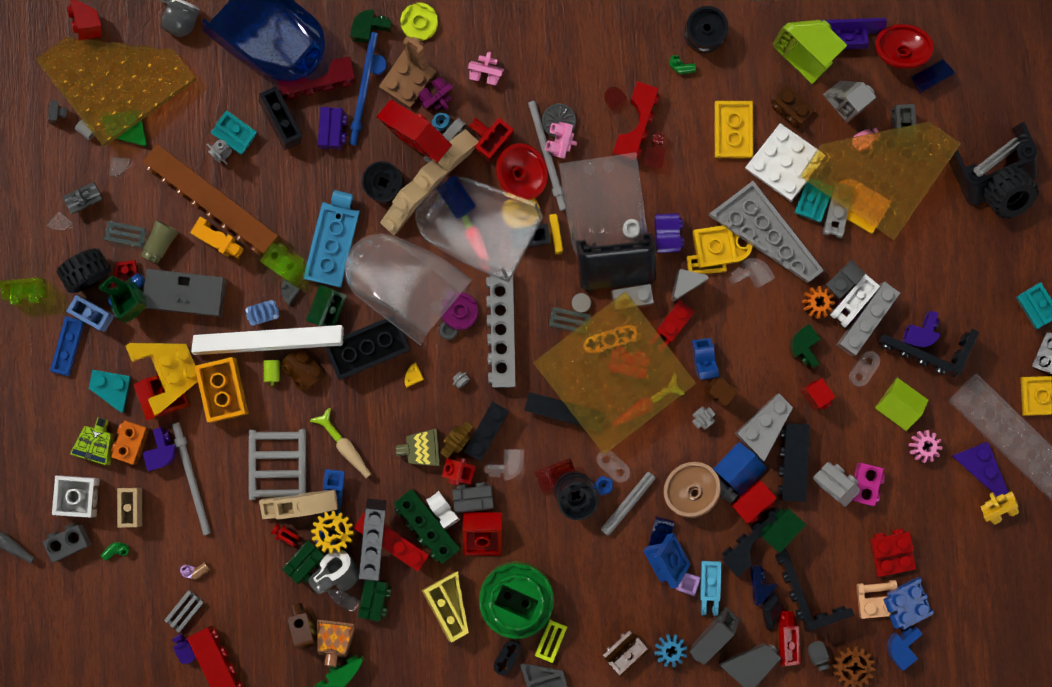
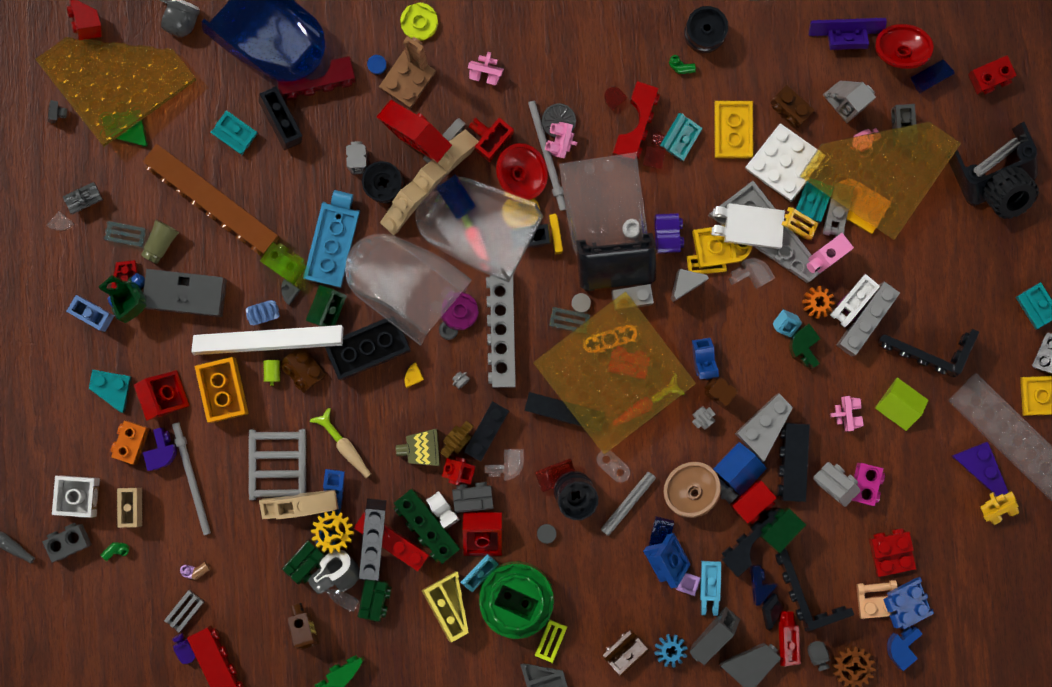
clear neon green brick [0,277,46,305] -> none
blue tile [50,316,85,376] -> none
black tyre [56,248,111,293] -> none
torso [70,417,115,465] -> none
light grey hinge [75,119,97,140] -> none
clear tile [109,157,131,177] -> none
yellow wing [126,343,198,415] -> none
light orange hips [190,217,244,259] -> none
light grey hinge [206,140,232,165] -> none
red arm [271,524,302,548] -> none
torso [317,620,355,667] -> none
dark purple brick [318,107,348,149] -> none
blue bar [349,32,378,146] -> none
dark green brick [350,9,393,44] -> none
magenta hips [418,77,453,111] -> none
dark azure plate [432,113,451,131] -> none
black beam [494,640,521,675] -> none
blue plate [594,476,613,495] -> none
red hinge [649,300,695,353] -> none
lime windscreen [773,20,847,84] -> none
red brick [800,378,836,410] -> none
dark grey brick [825,259,865,299] -> none
clear plate [849,351,880,387] -> none
dark purple brick [902,311,940,348] -> none
bright pink gear [908,430,942,463] -> none
none -> light grey brick [346,141,369,174]
none -> medium azure slope [460,554,499,592]
none -> dark grey tile [537,524,556,544]
none -> teal plate [660,113,702,161]
none -> white tile [711,203,785,249]
none -> medium azure slope [773,309,802,337]
none -> yellow tile [781,207,818,240]
none -> bright pink torso [807,233,854,273]
none -> bright pink hips [830,396,863,431]
none -> red brick [968,55,1017,95]

